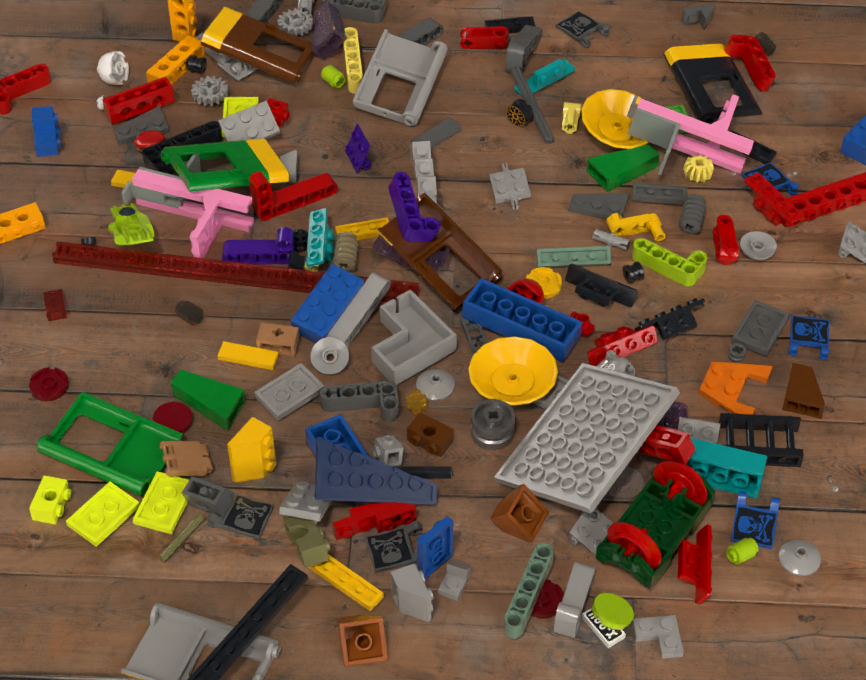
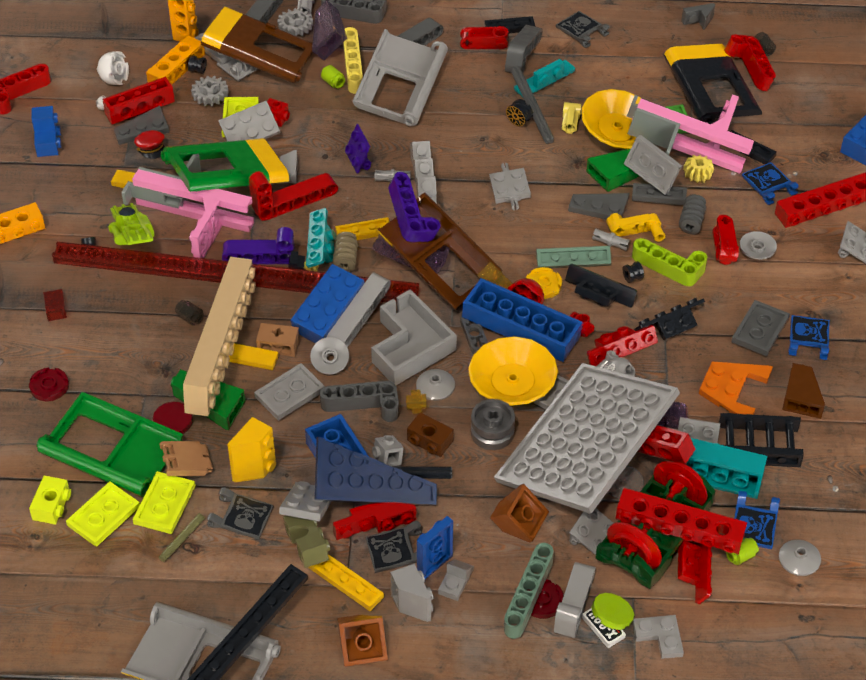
black beam [142,121,223,175] -> none
dark grey brick [182,476,233,517] -> none
black wheel [293,229,308,252] -> none
dark grey tile [411,117,461,149] -> none
dark grey bush [728,343,746,362] -> none
red bracket [744,173,804,226] -> none
none -> tan brick [183,257,256,416]
none -> light grey pin [375,169,411,182]
none -> clear yellow plate [477,262,513,289]
none -> red brick [615,488,747,554]
none -> light grey plate [624,135,682,195]

